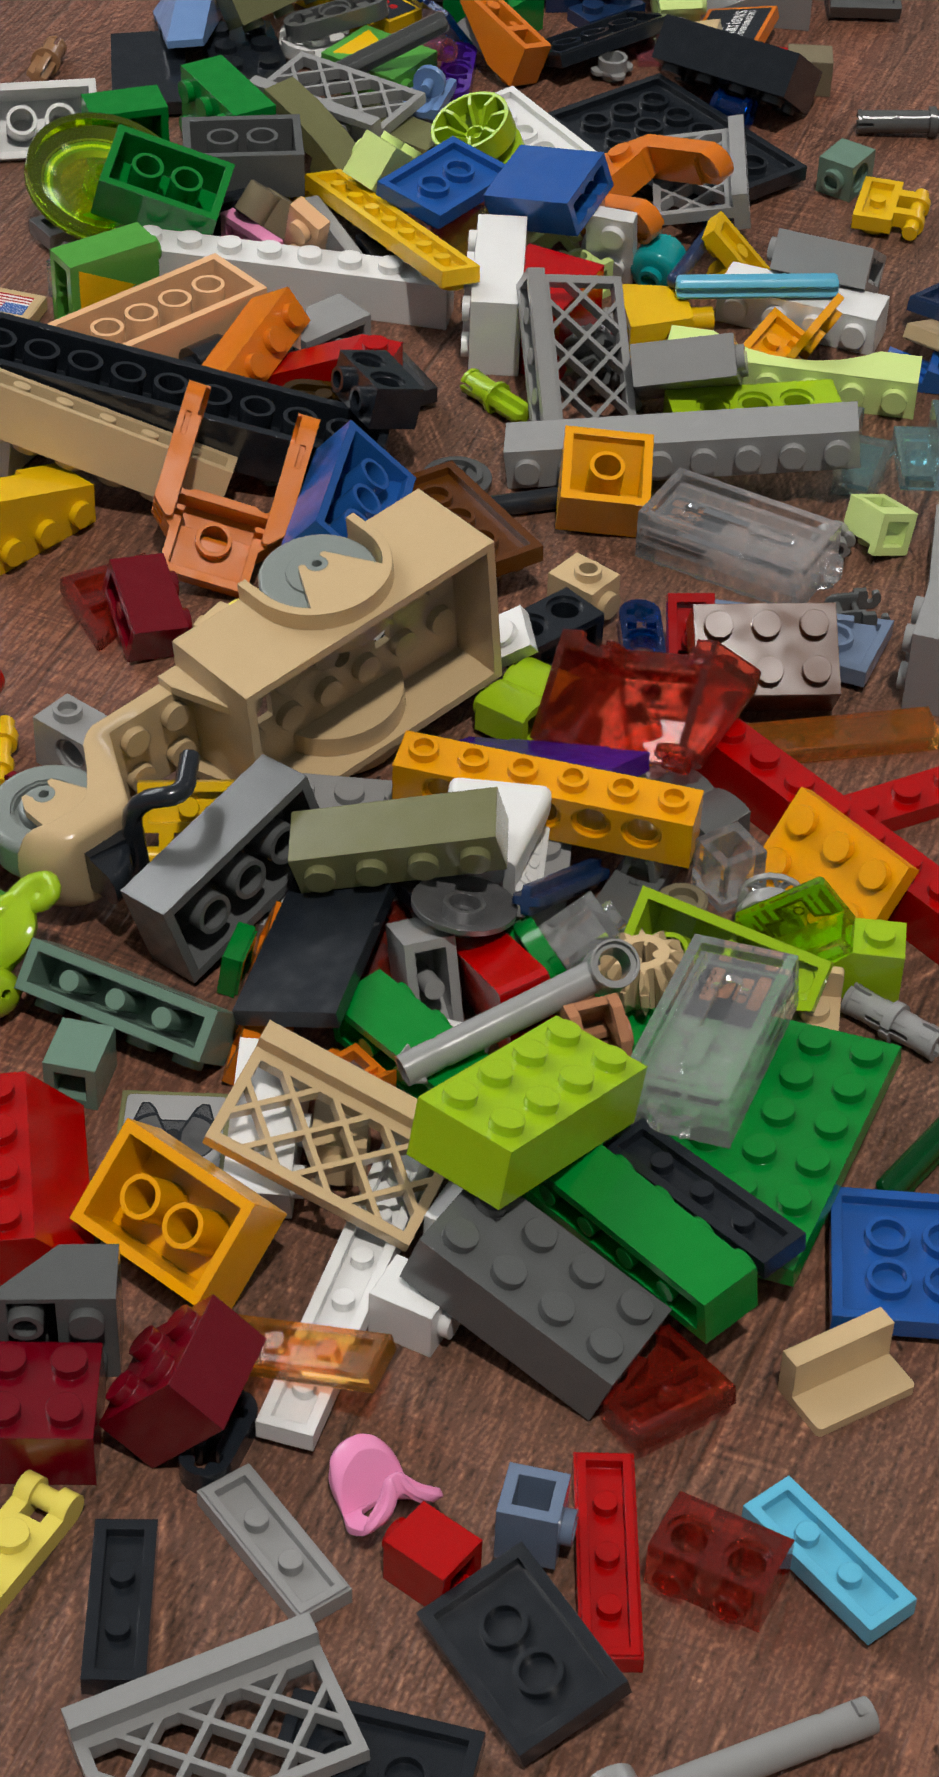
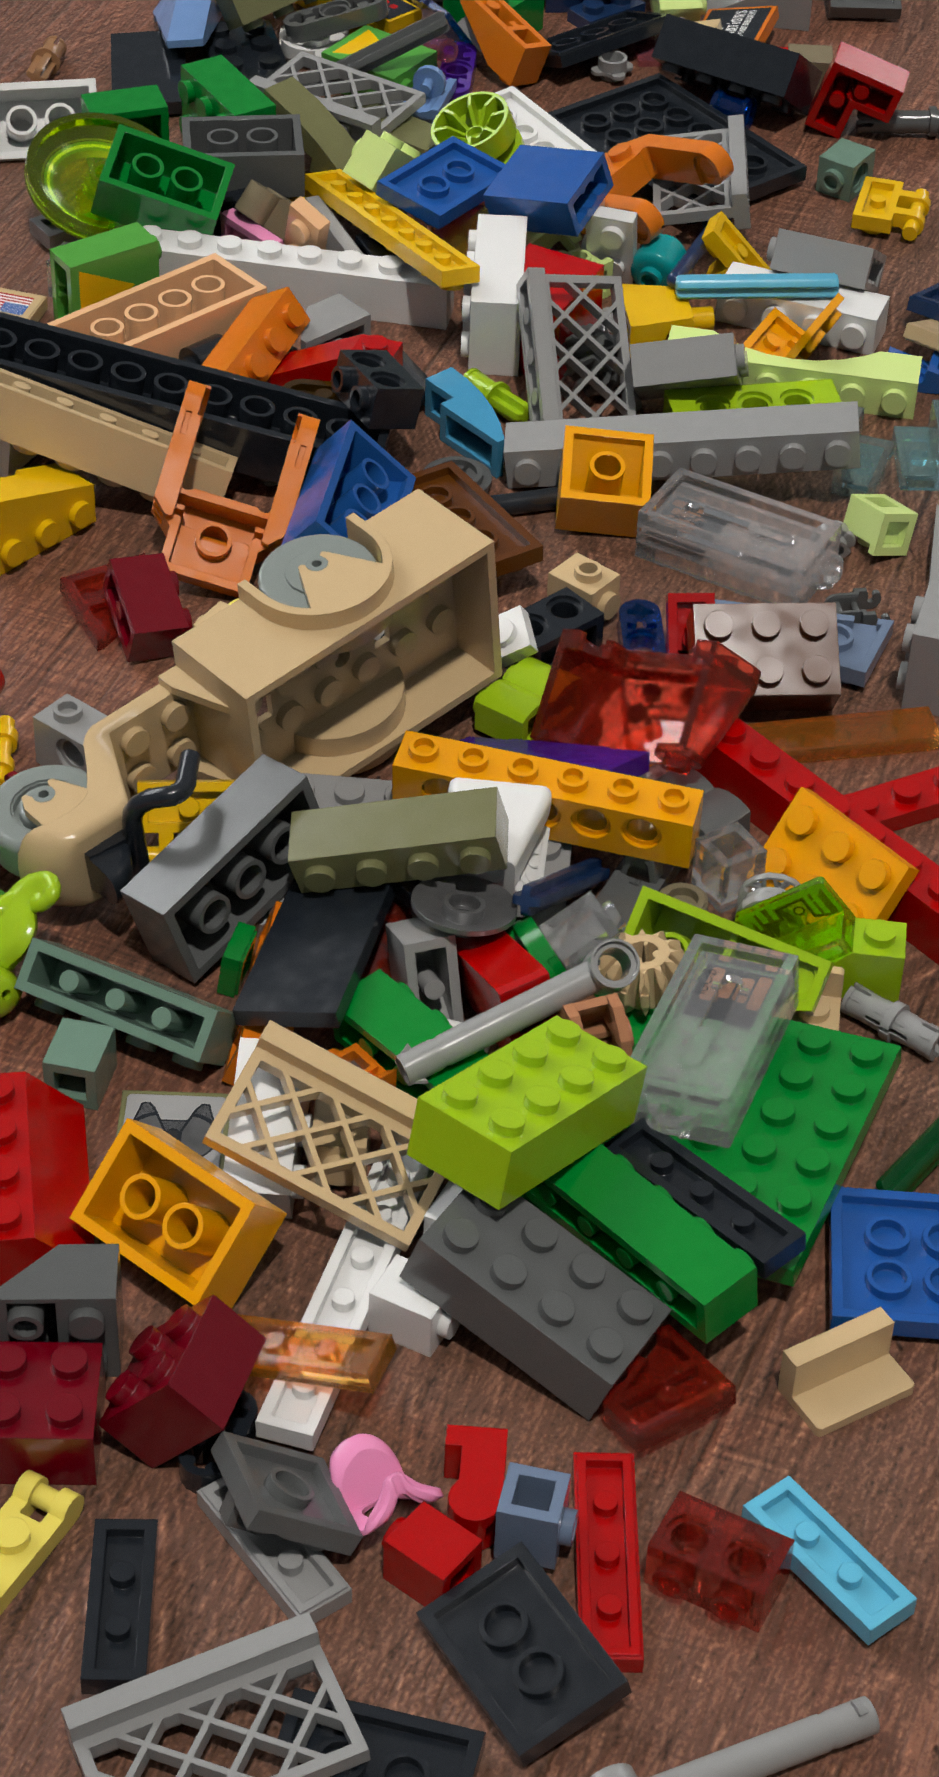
none -> dark grey hinge [211,1431,363,1556]
none -> dark azure slope [425,367,505,479]
none -> red leg [444,1424,508,1550]
none -> red brick [805,41,910,139]

